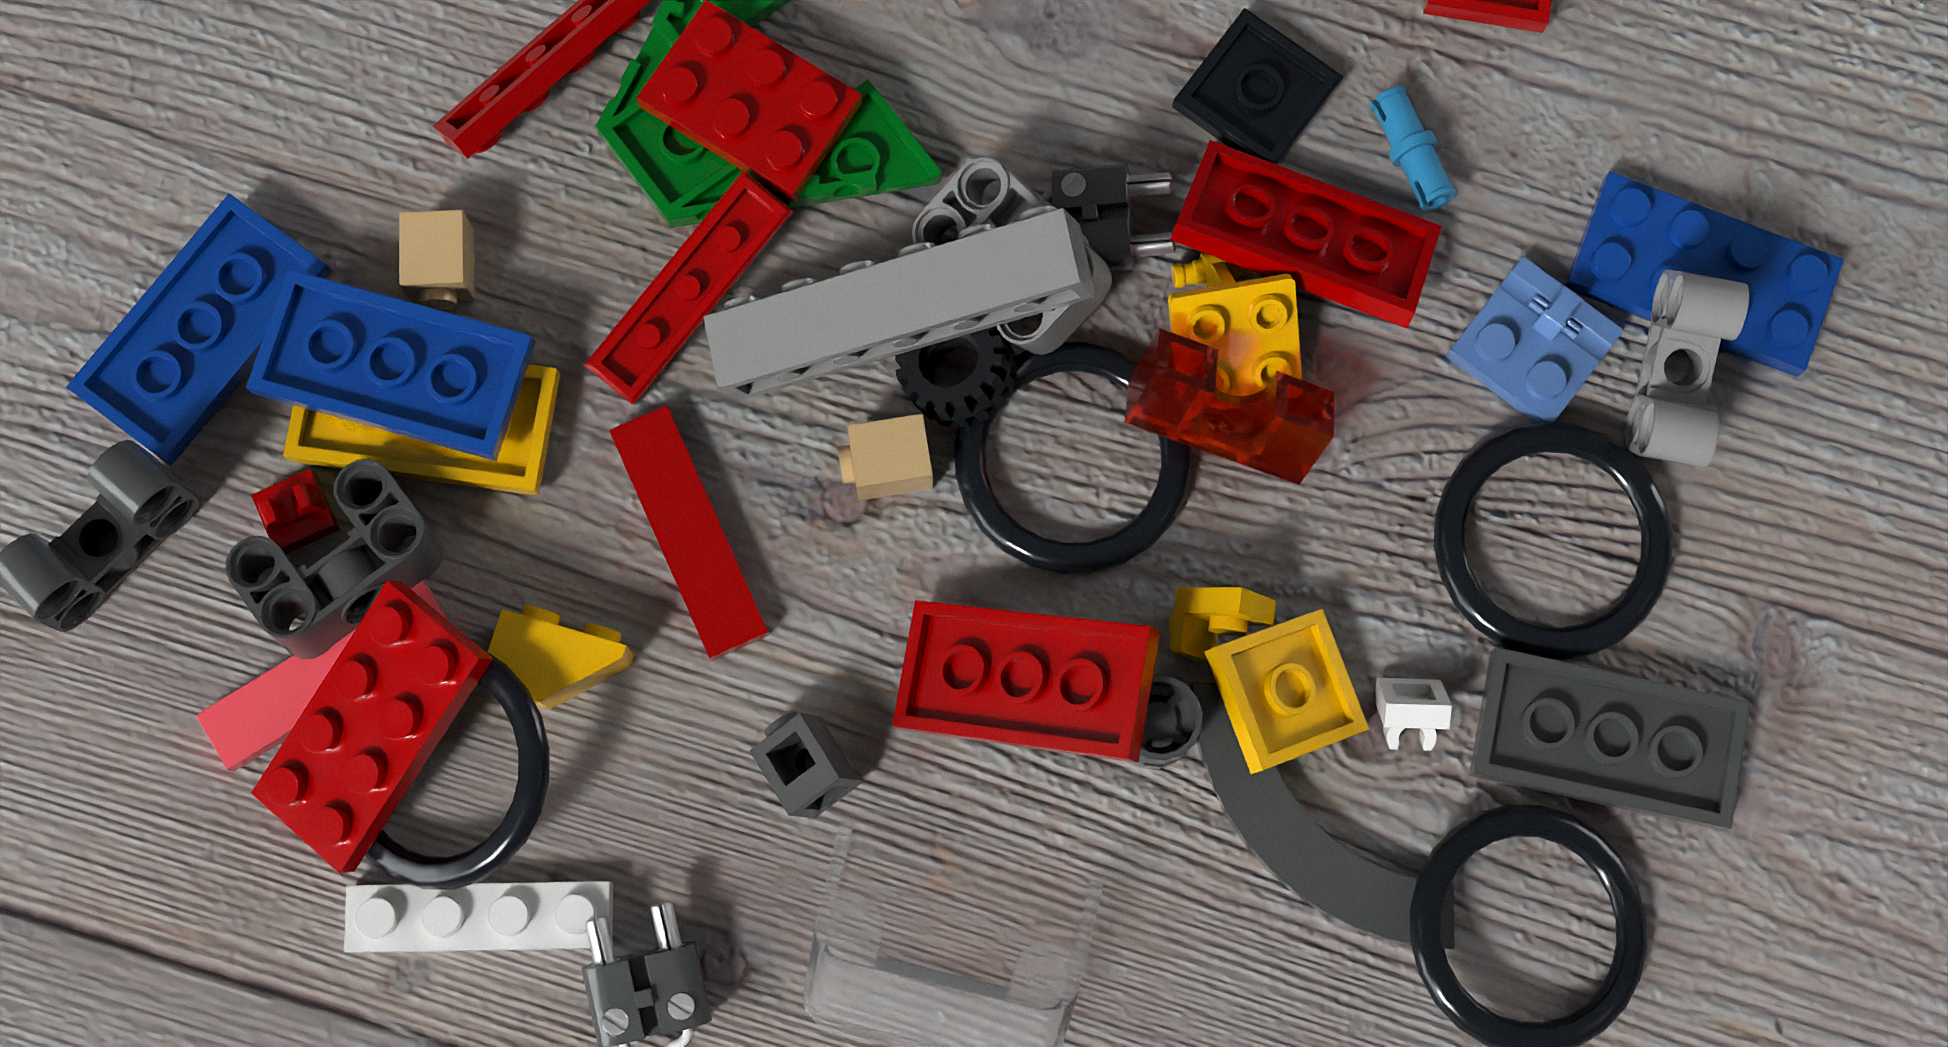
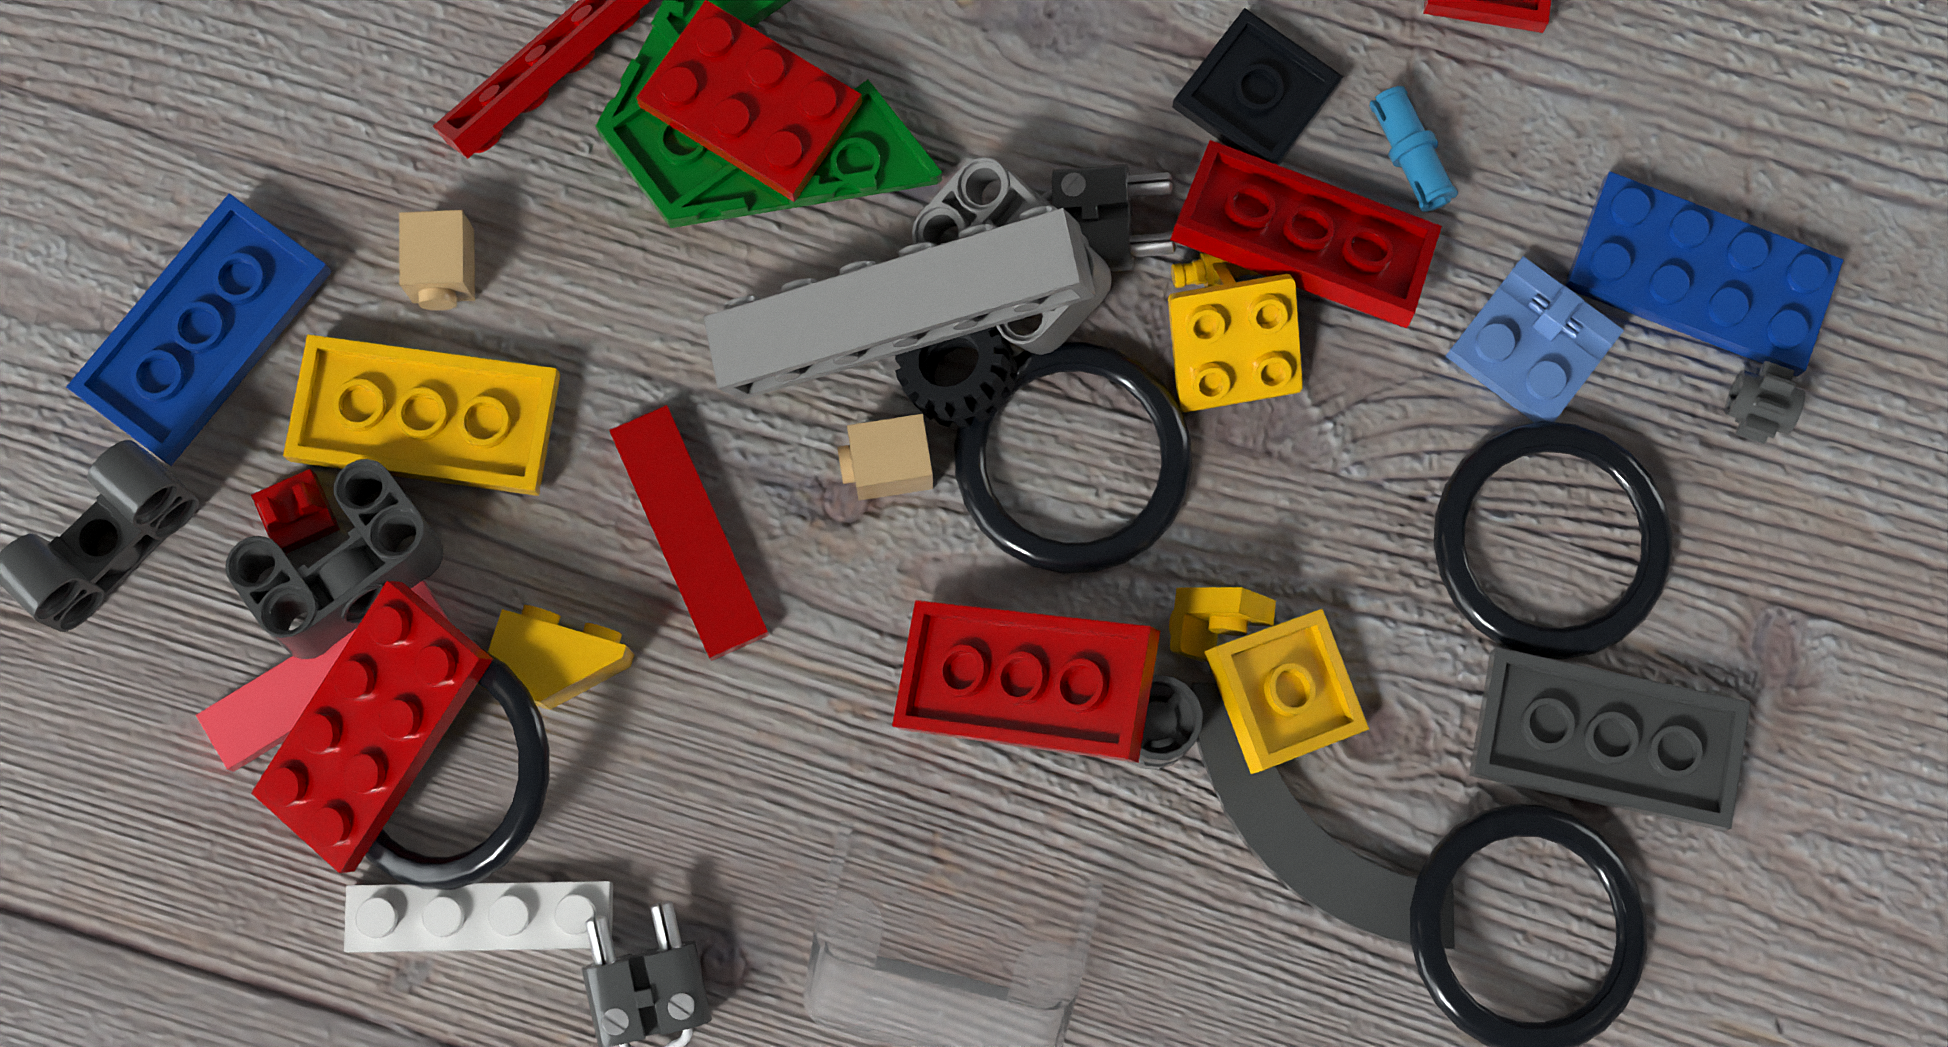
blue plate [246,269,535,461] -> none
red tile [584,170,793,406] -> none
dark grey brick [749,712,864,818] -> none
clear red arch [1124,328,1335,485] -> none
white tile [1375,678,1452,751] -> none
light grey beam [1624,269,1749,468] -> none
none -> dark grey gear [1725,361,1805,444]

